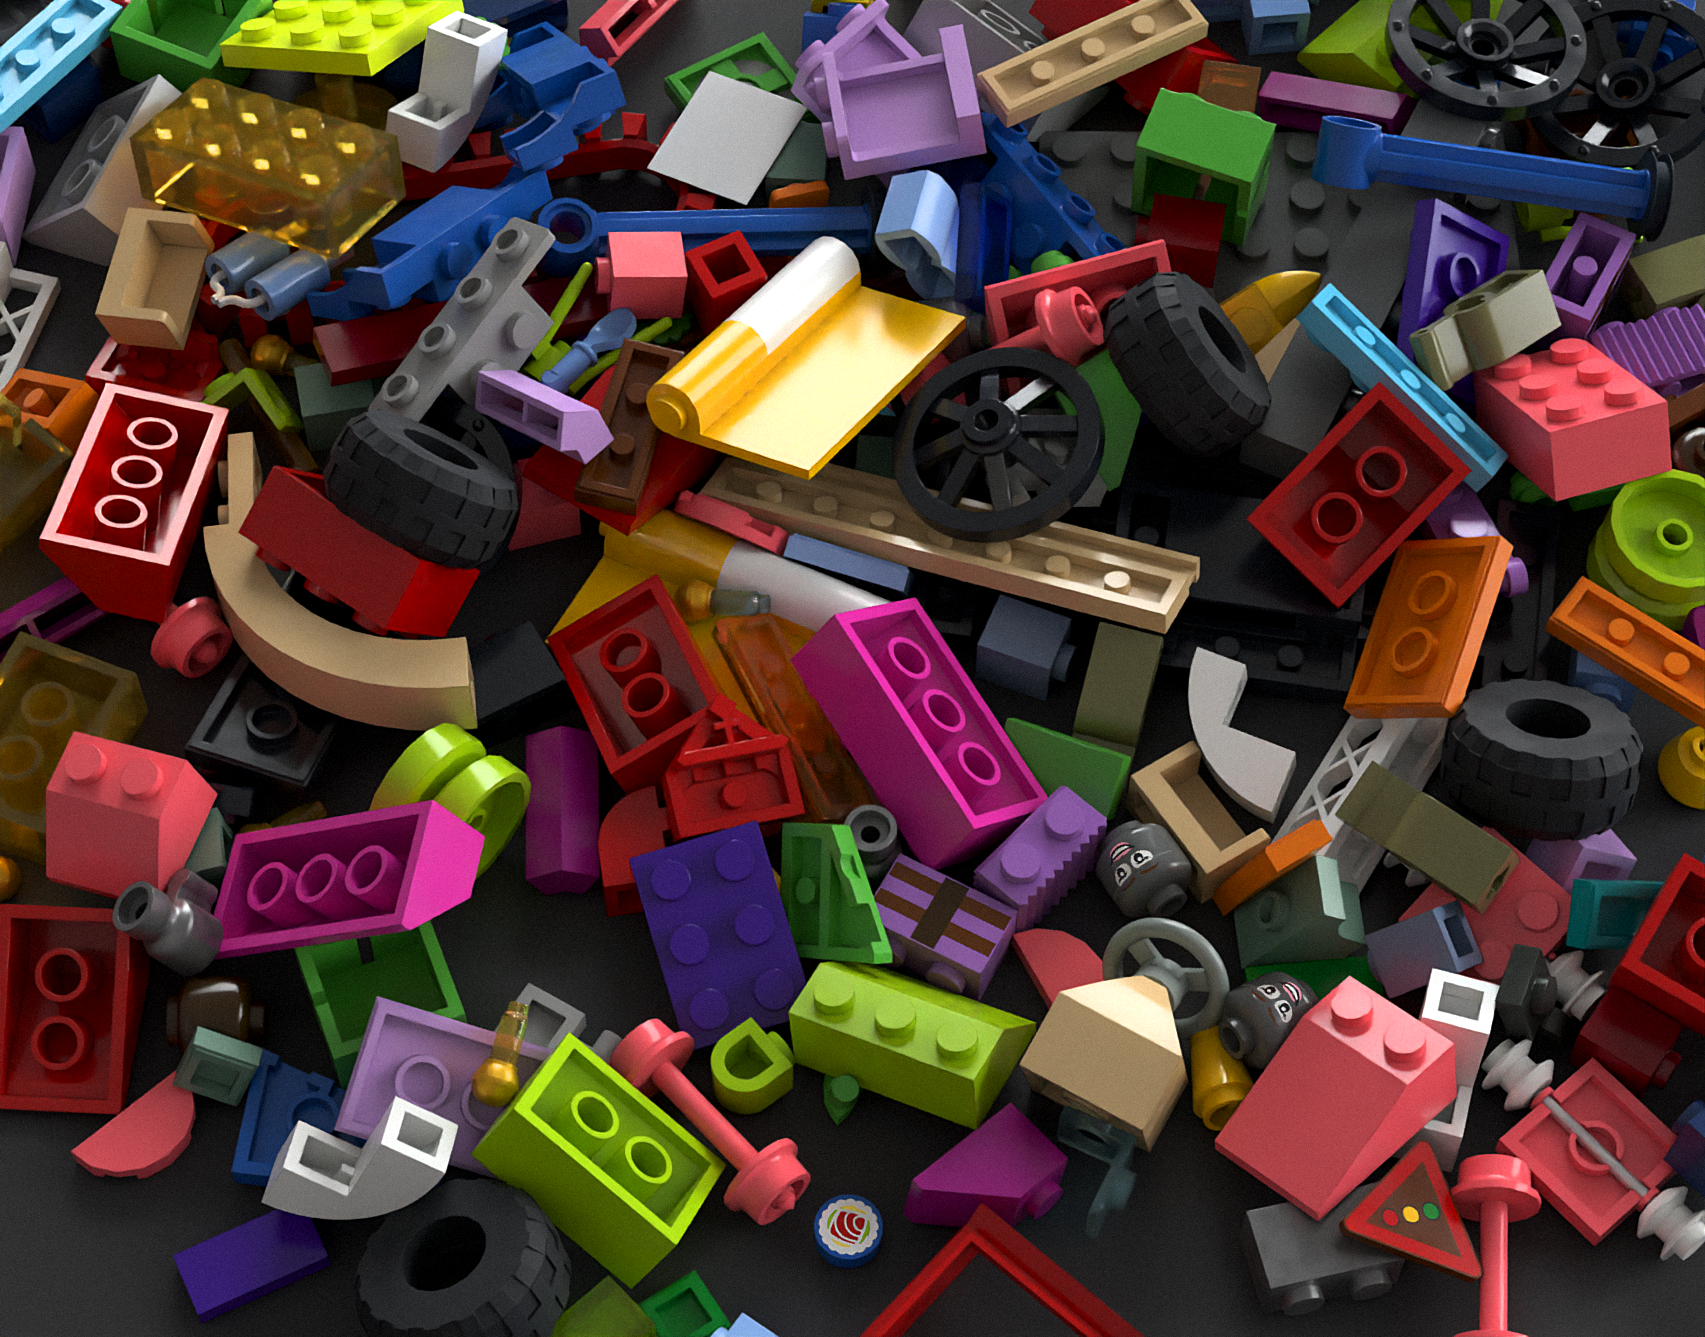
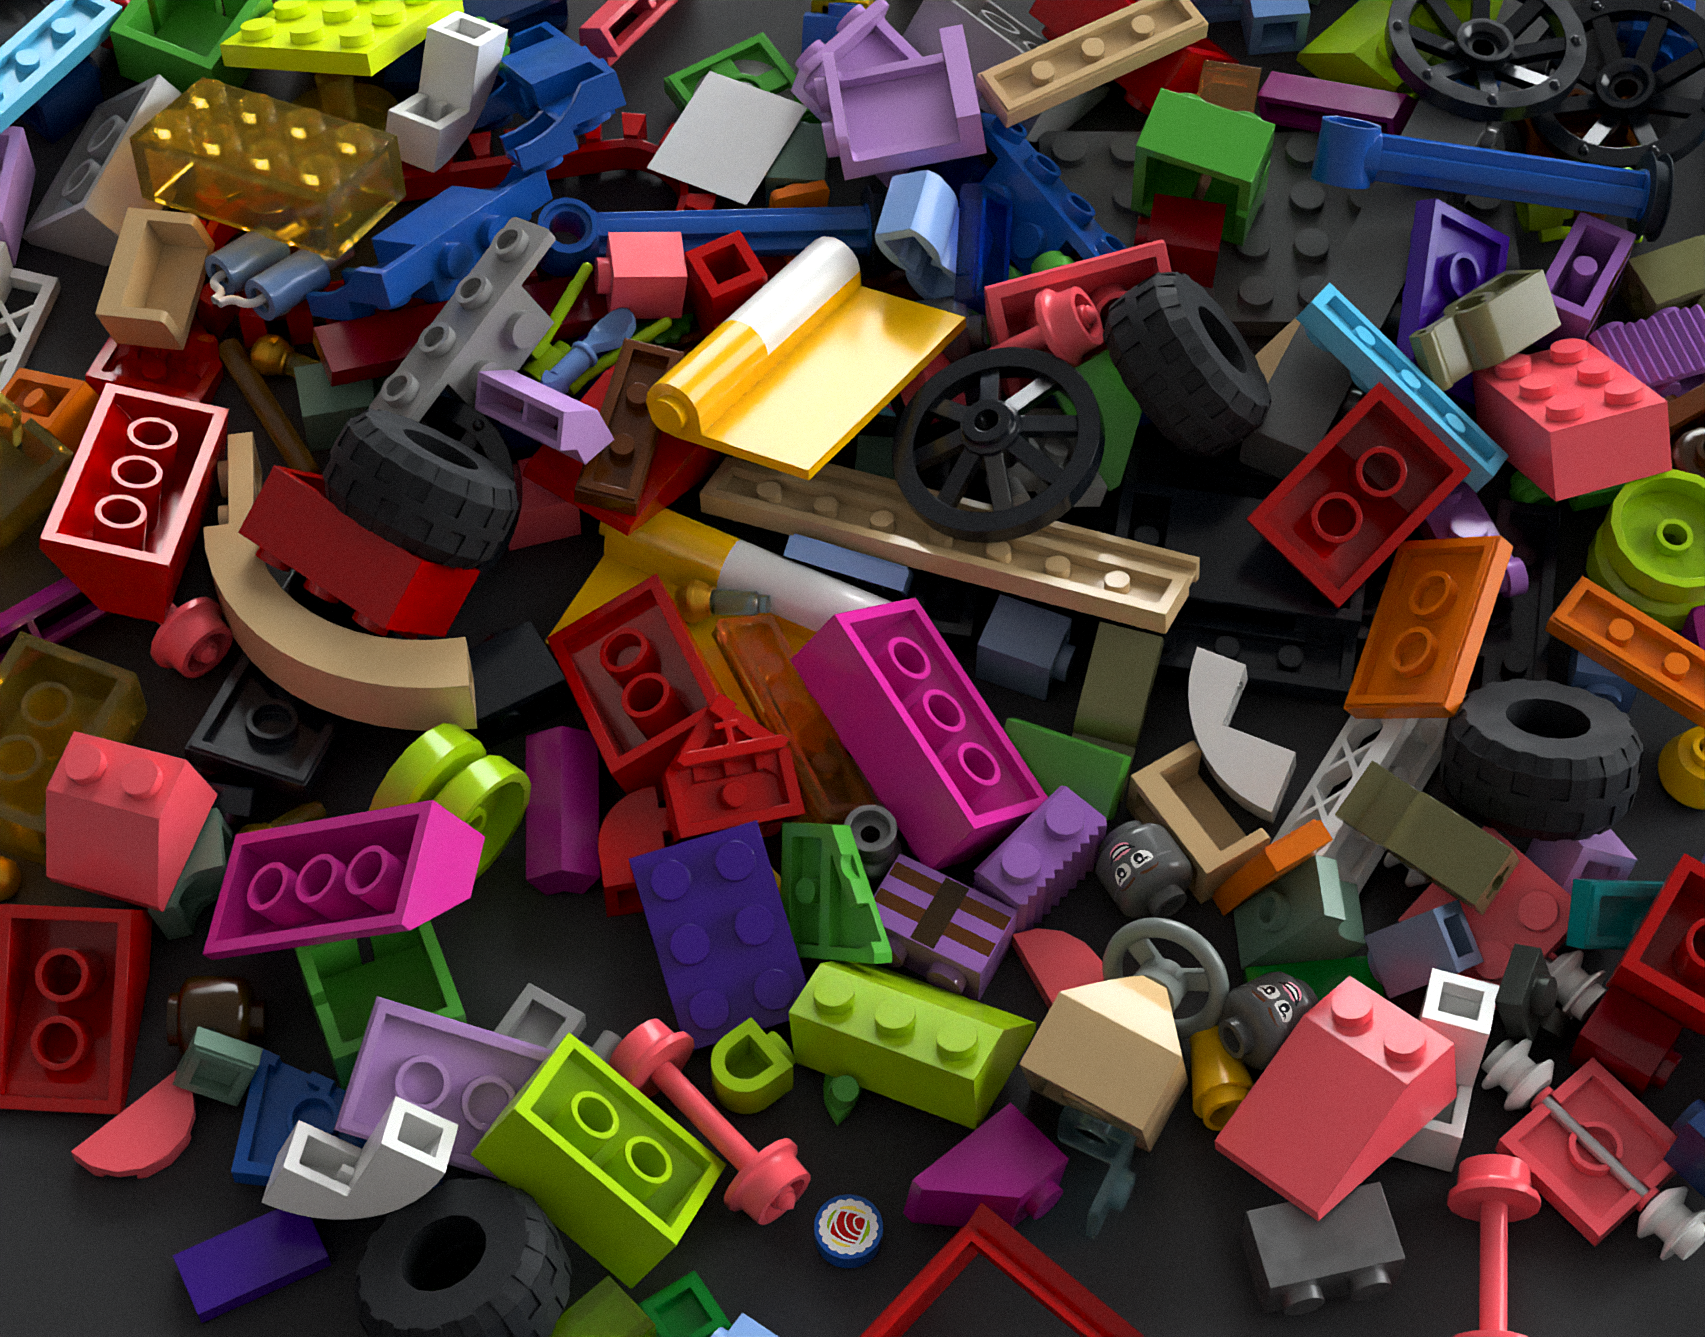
flat silver piece [113,868,223,976] -> none
lime bracket [200,368,304,433] -> none
piece [471,1001,530,1107] -> none
coral tile [672,489,789,557] -> none
yellow plate [1218,271,1322,356] -> none
piece [1339,1140,1483,1283] -> none

